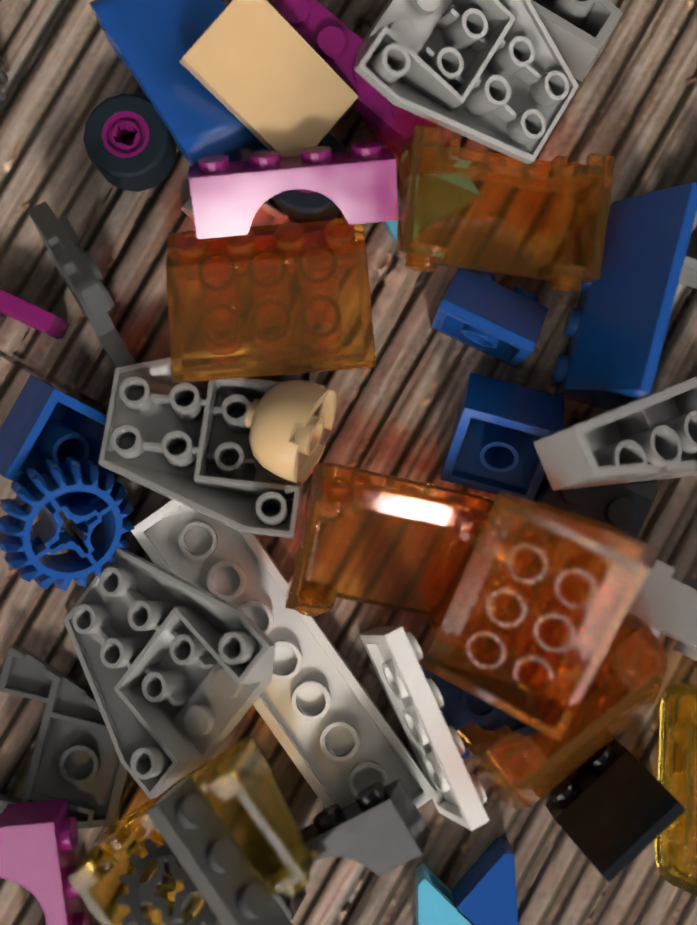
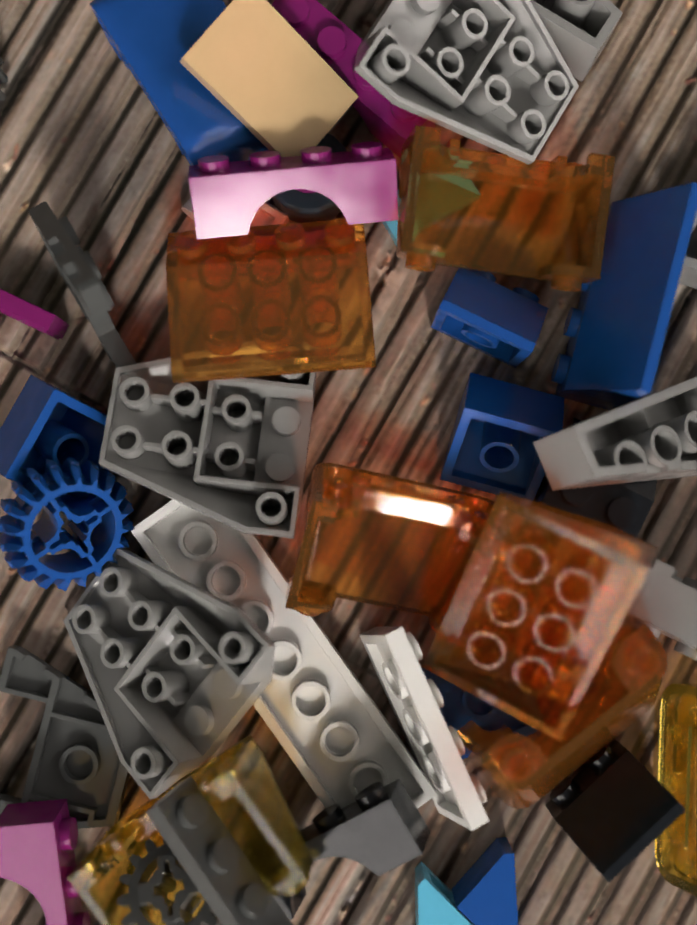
black wheel [83,94,177,192] -> none
tan cylinder [245,379,337,483] -> none

